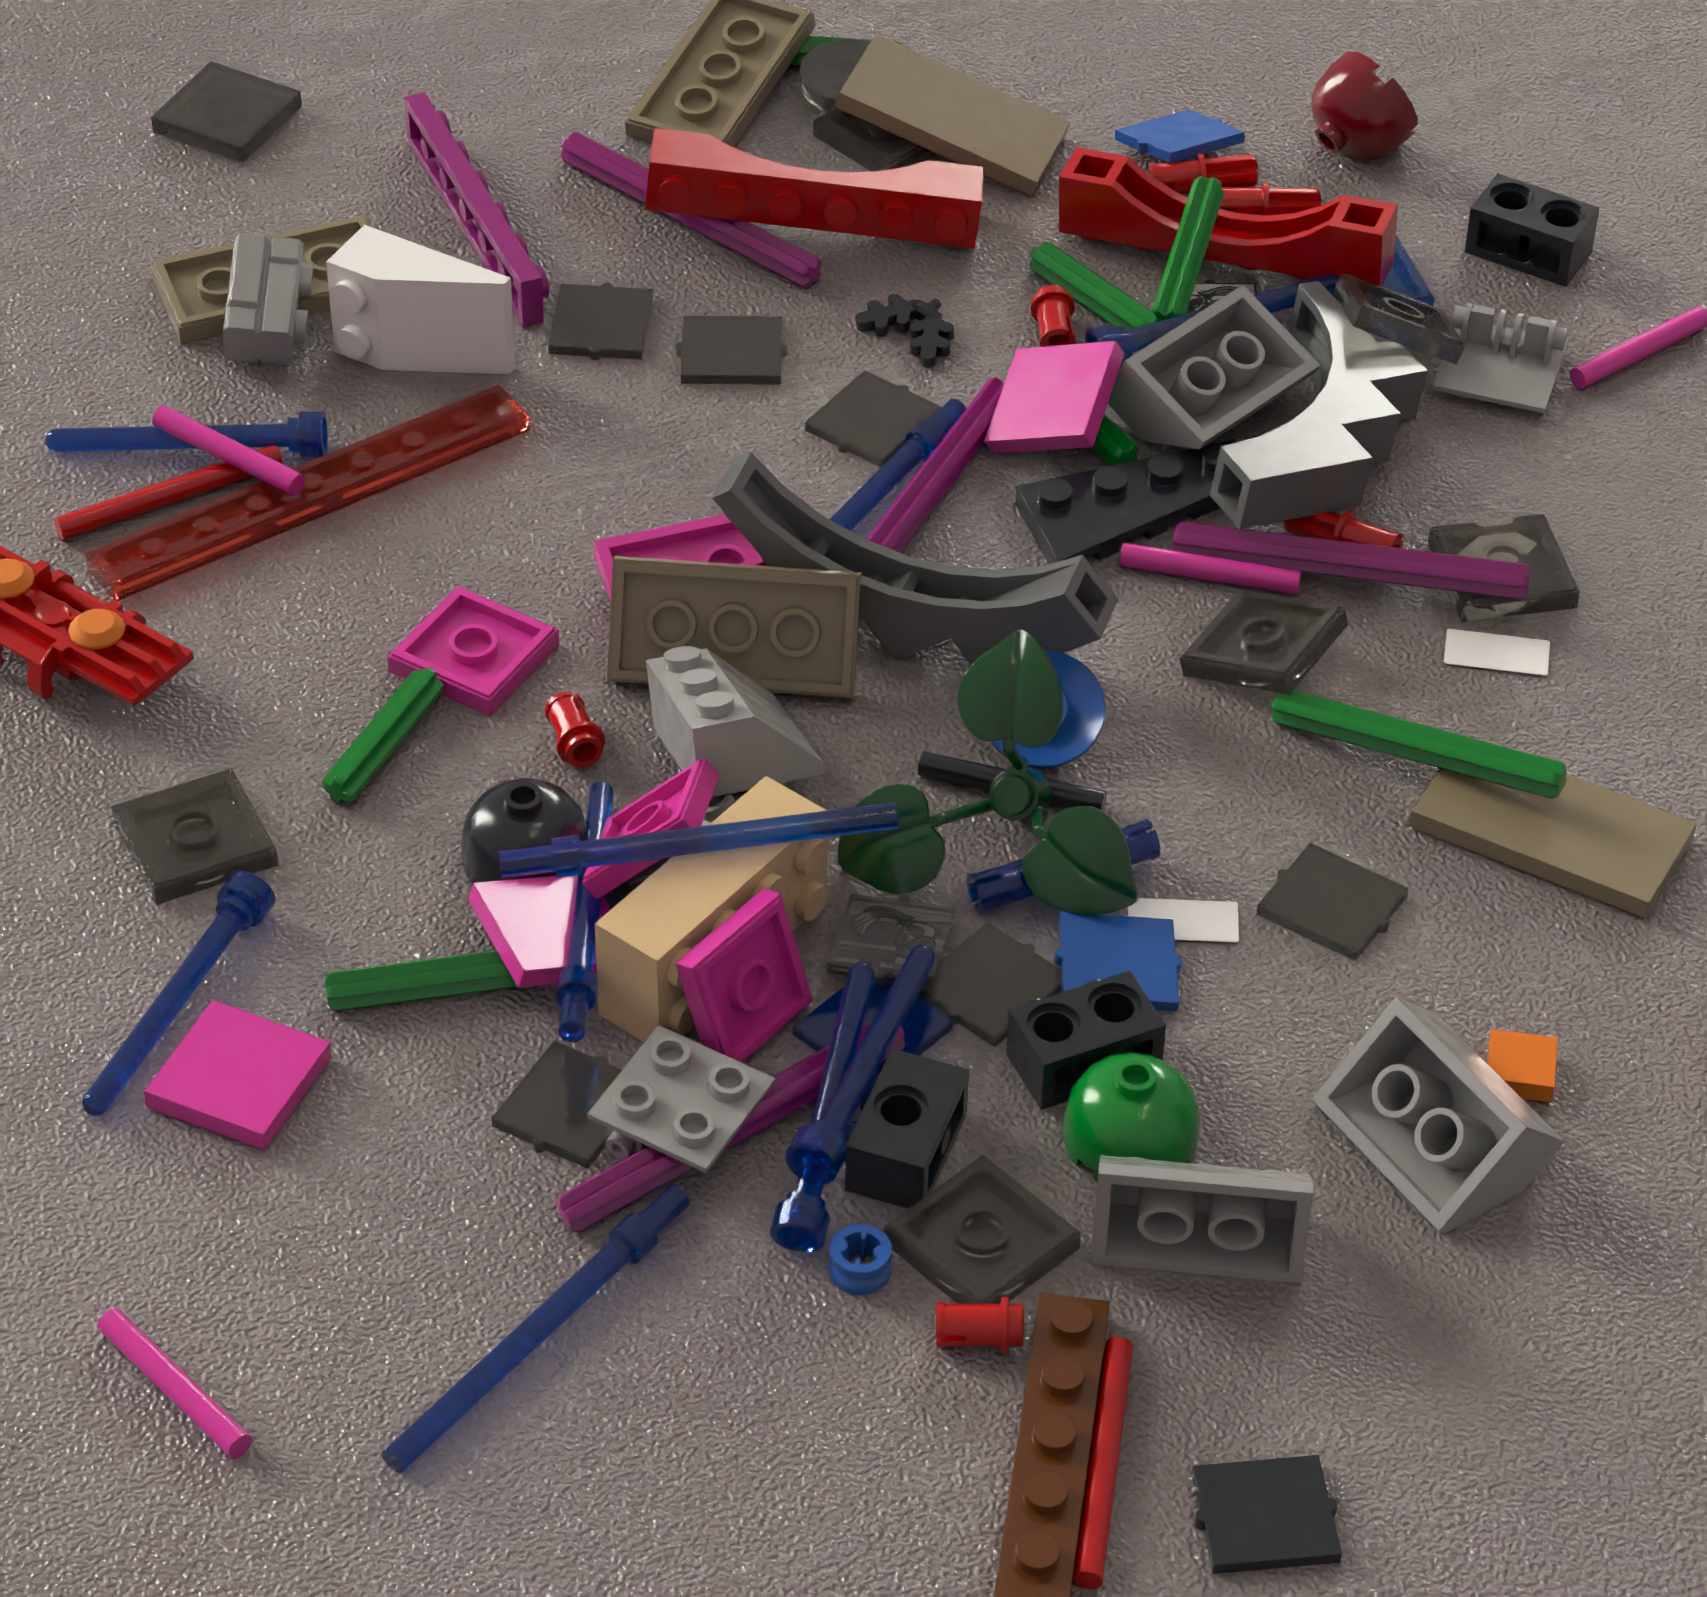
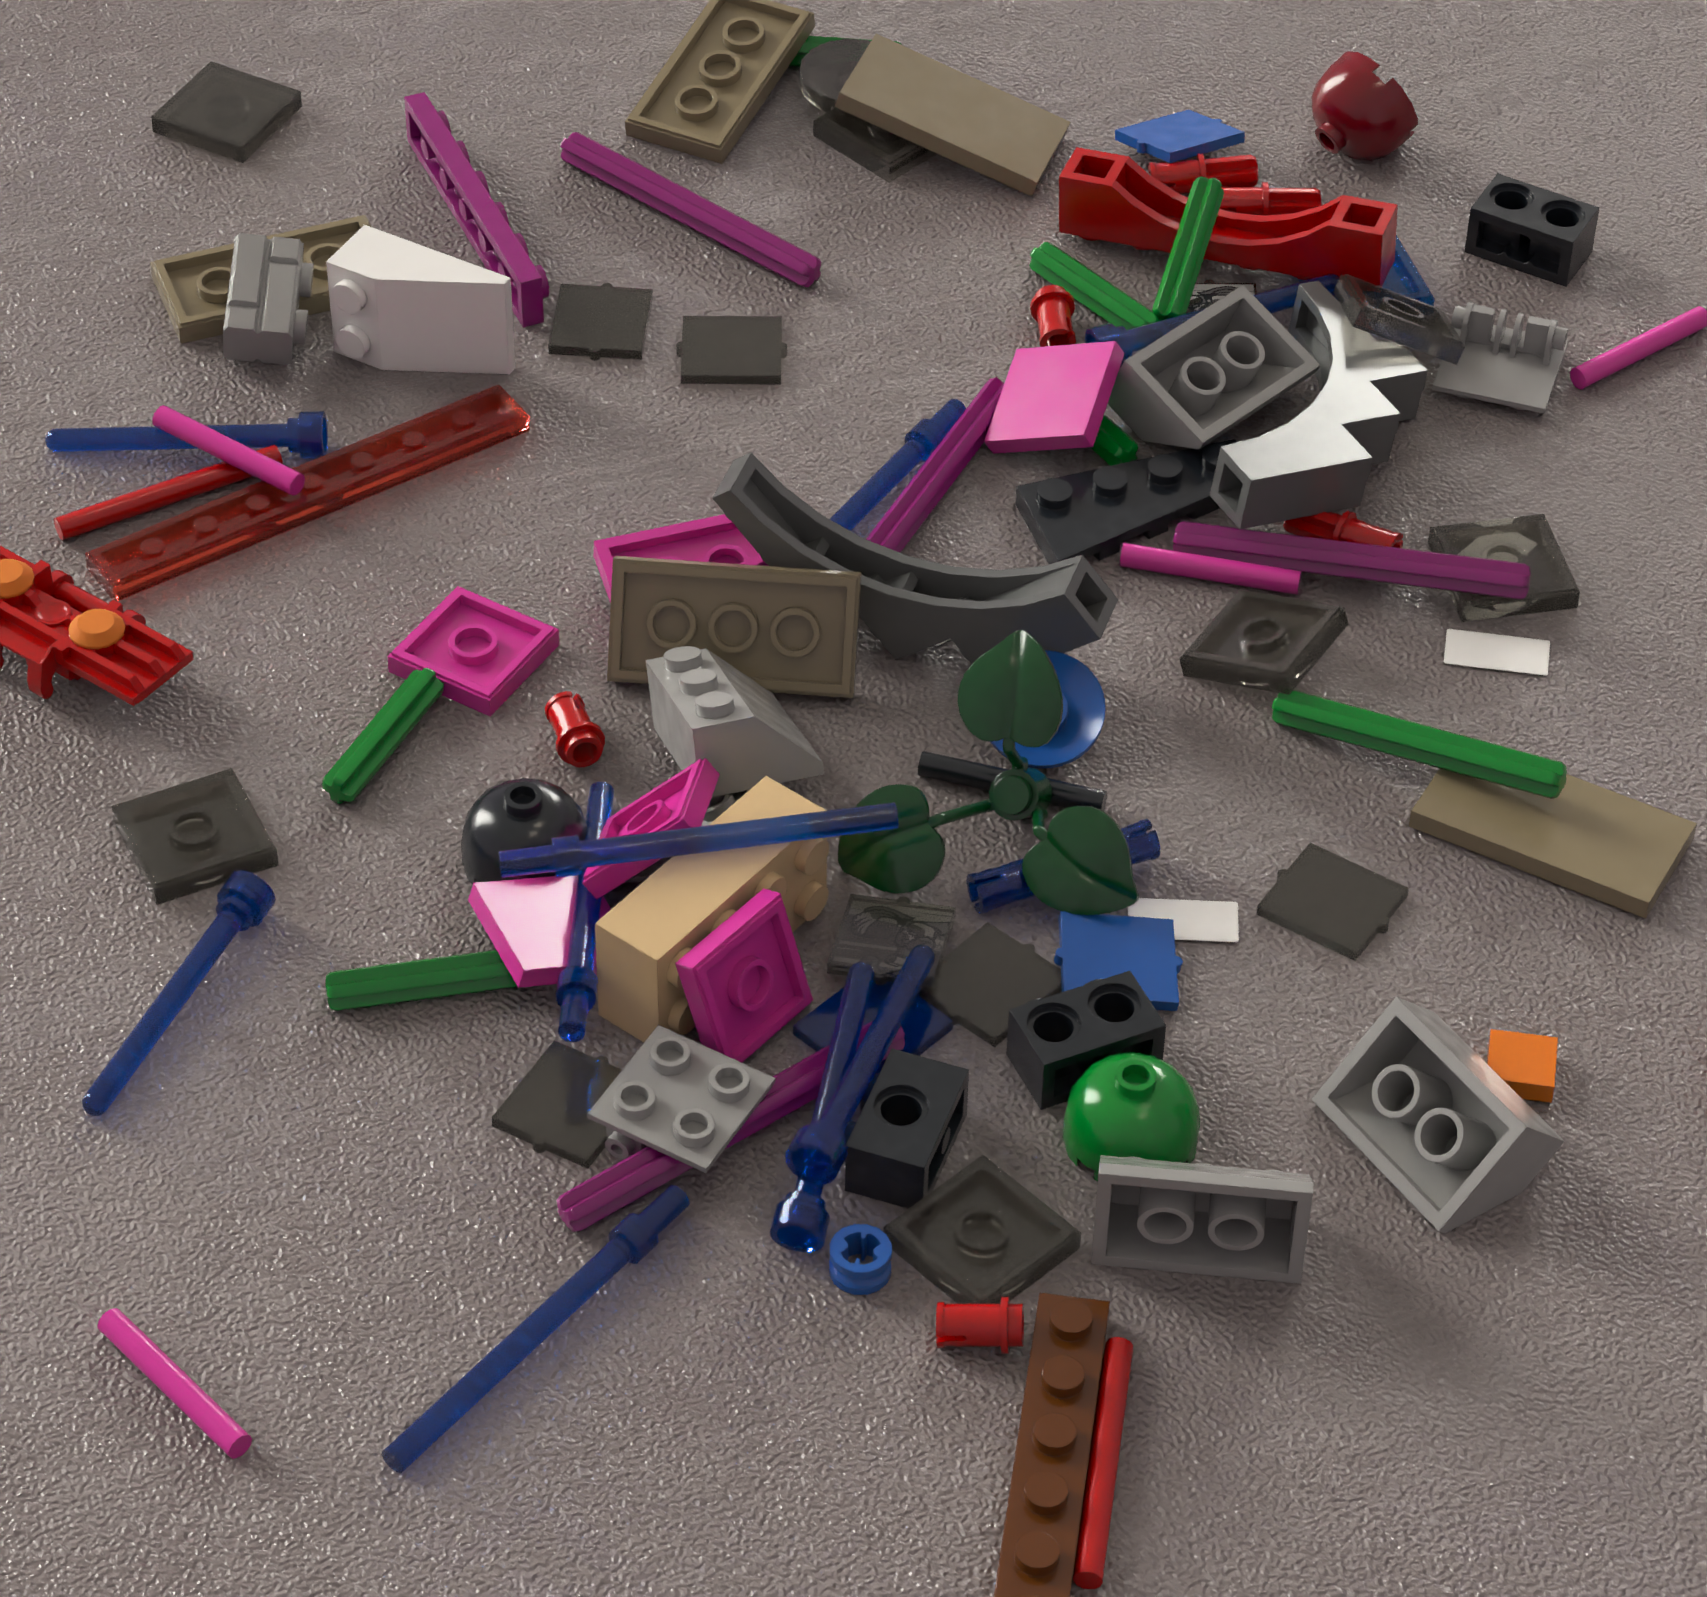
dark pink tile [144,1000,332,1150] -> none
red arch [645,128,983,249] -> none
clear smoke piece [805,370,942,468] -> none
black animal [855,294,955,368] -> none
black piece [1192,1455,1342,1574] -> none

